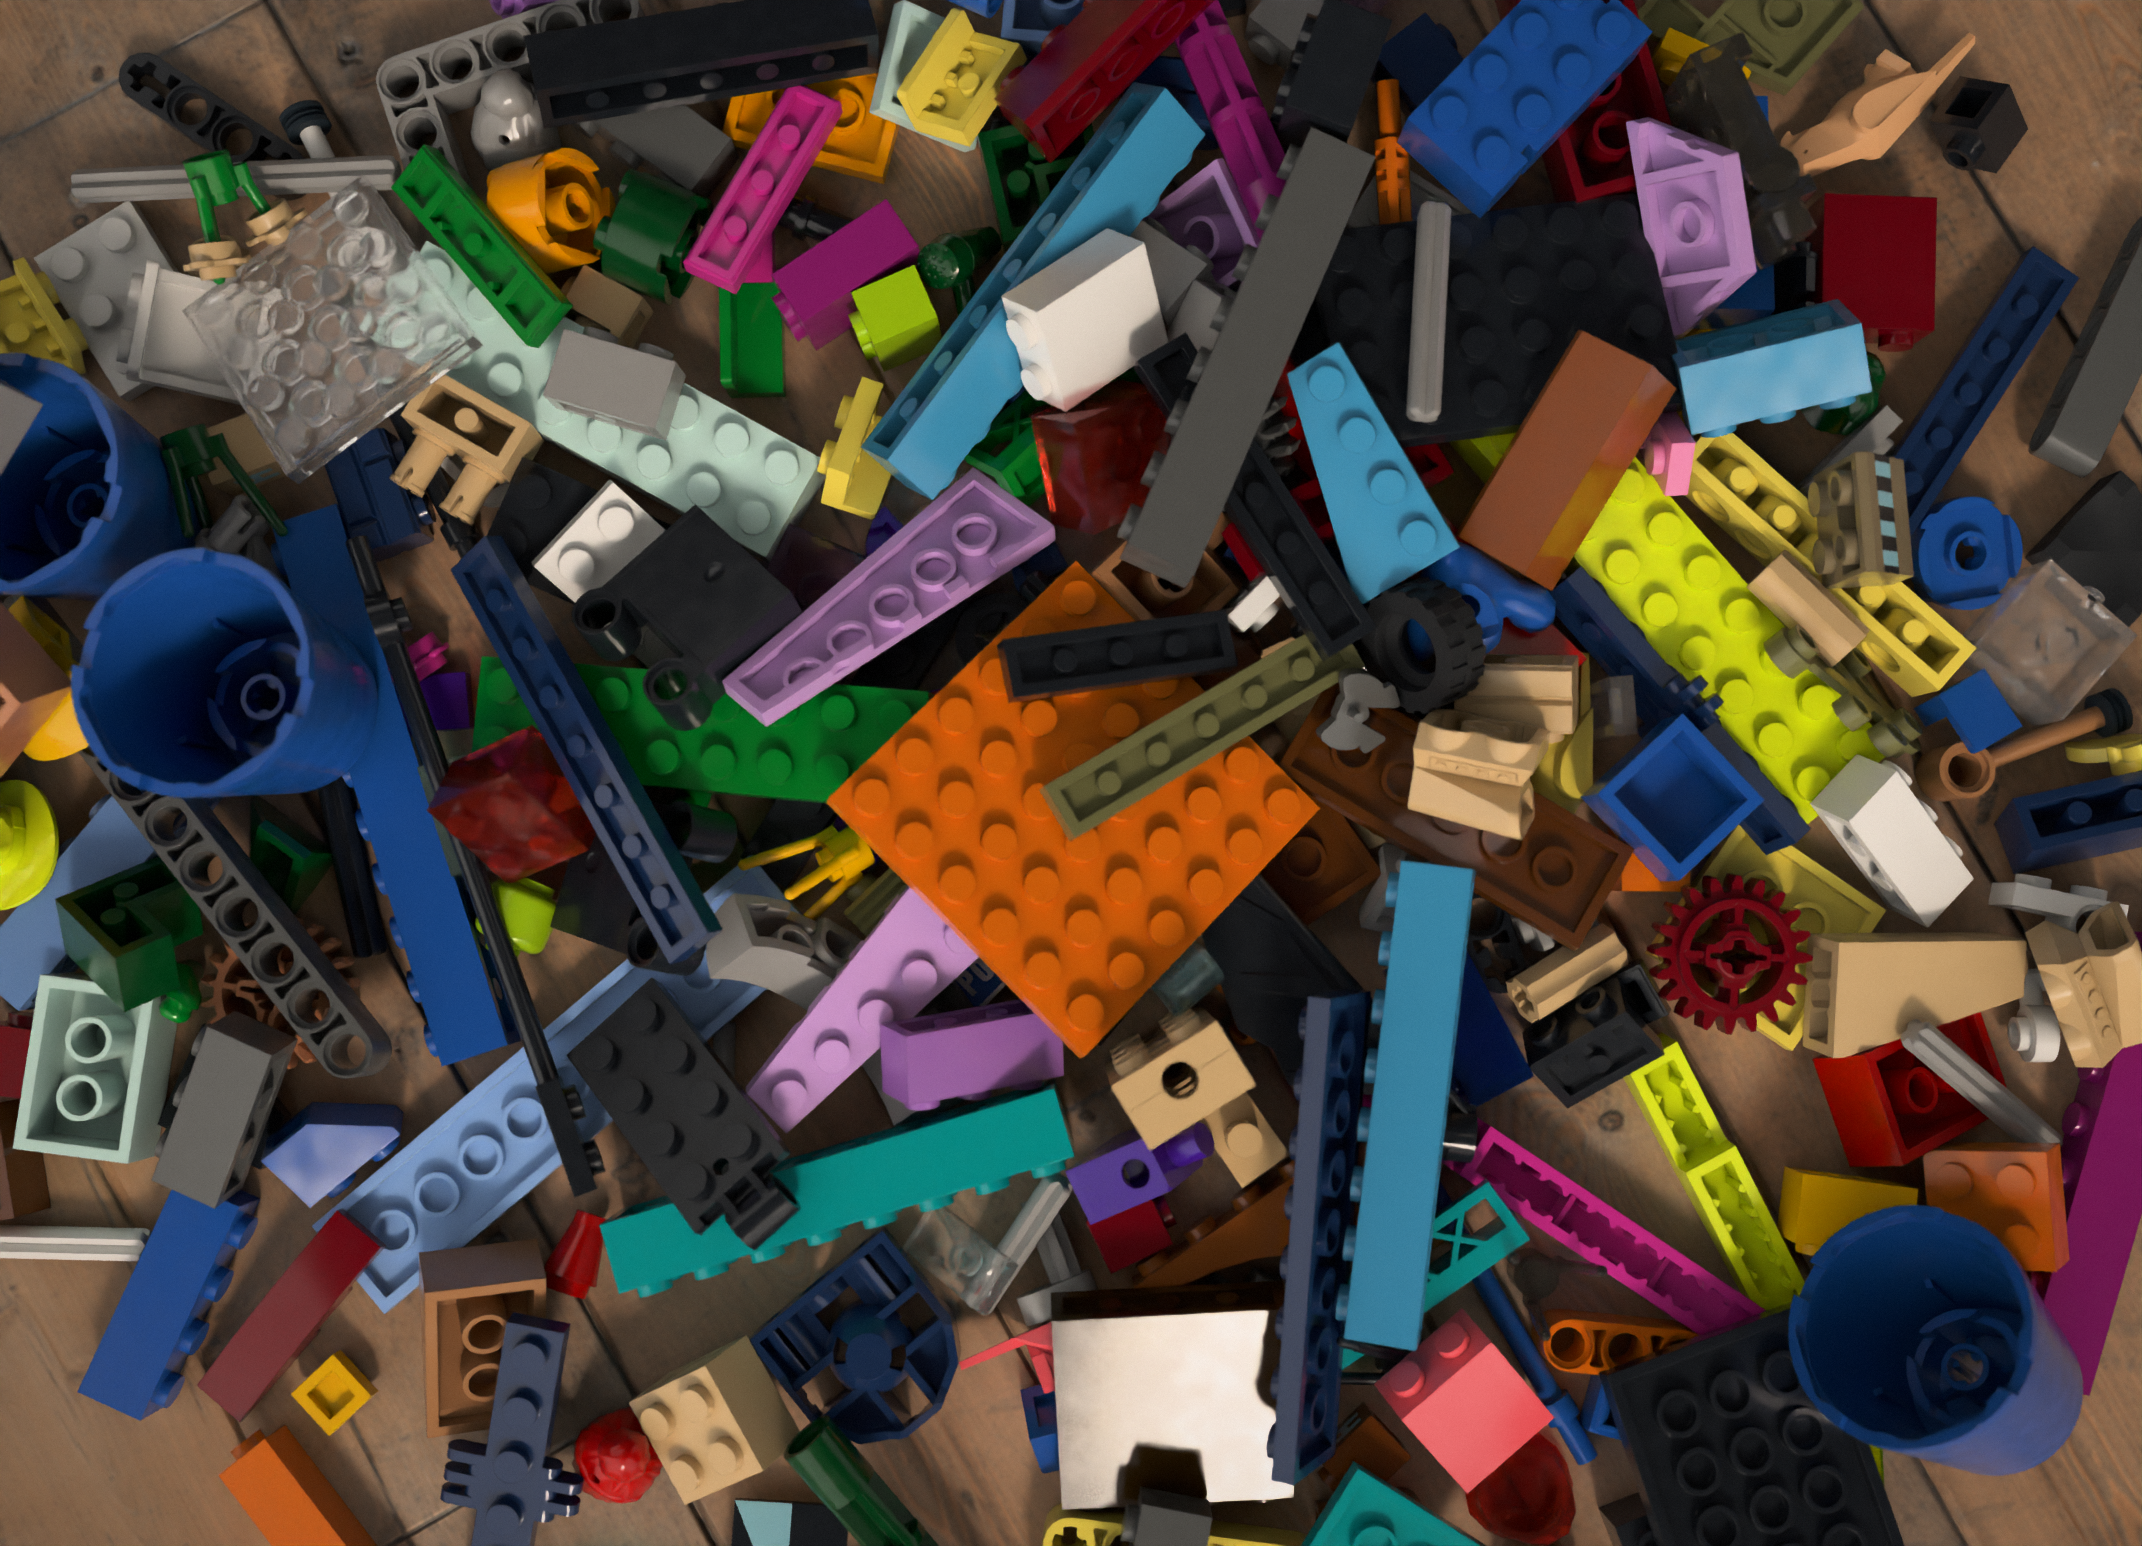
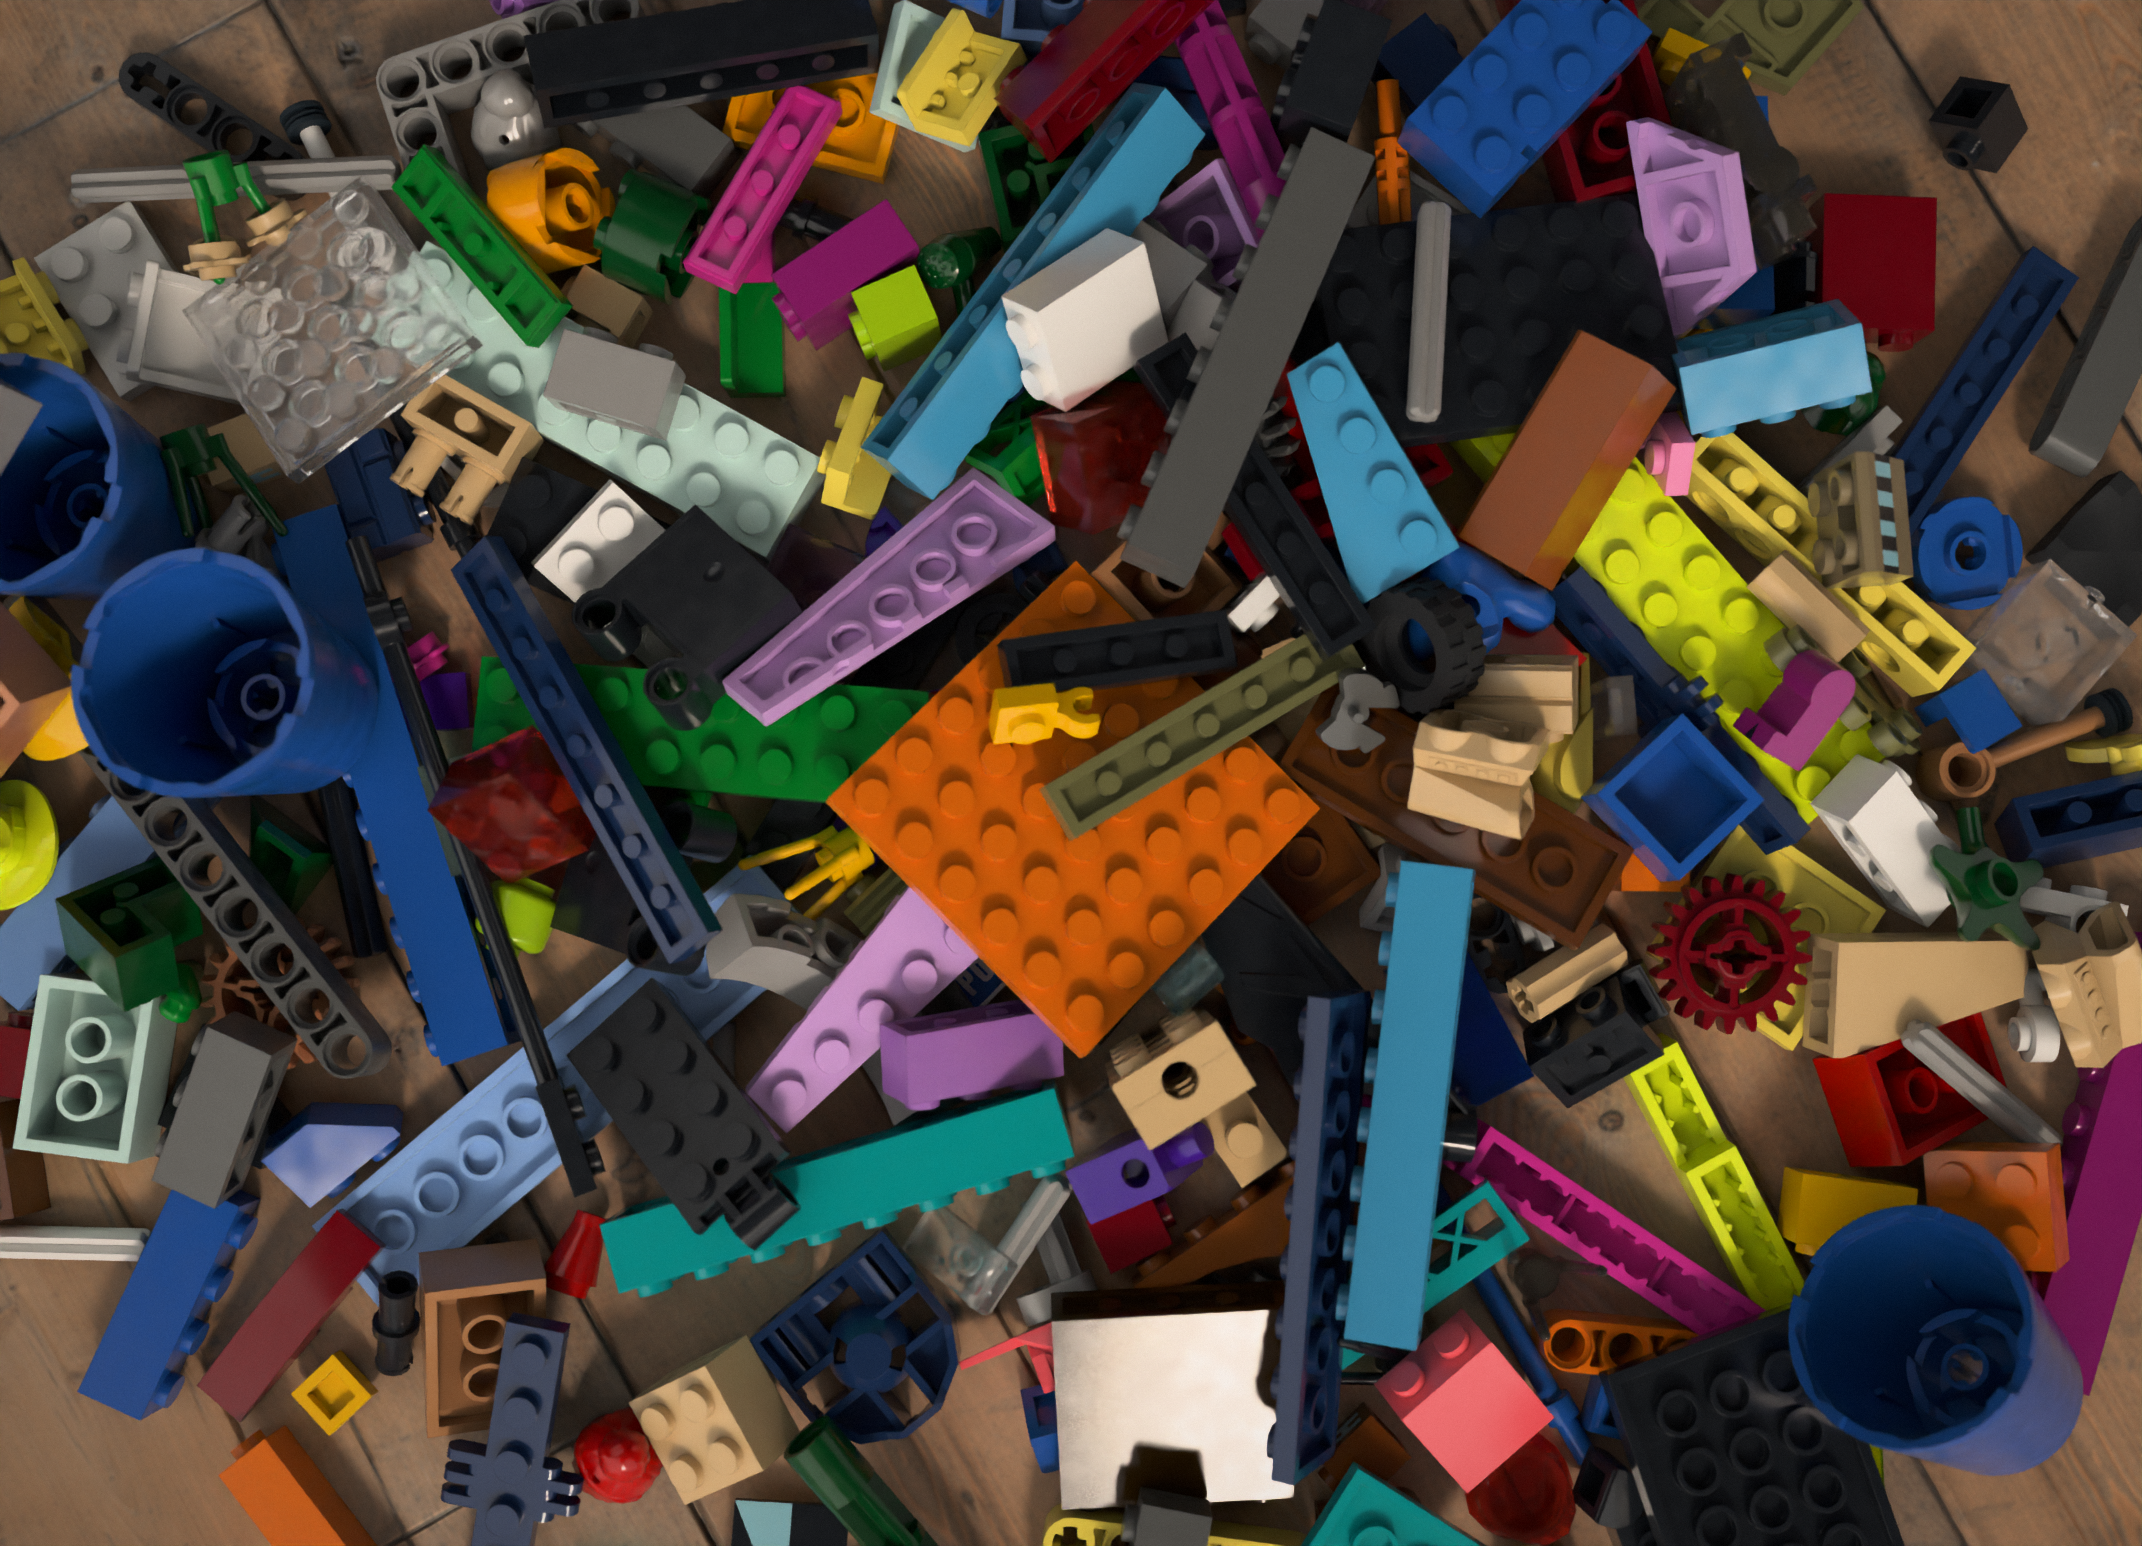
light nougat animal [1780,33,1975,179] -> none
none -> black pin [372,1270,420,1376]
none -> yellow plate [988,683,1101,745]
none -> black brick [1570,1445,1644,1528]
none -> magenta leg [1732,649,1856,771]
none -> dark green animal [1929,807,2044,950]

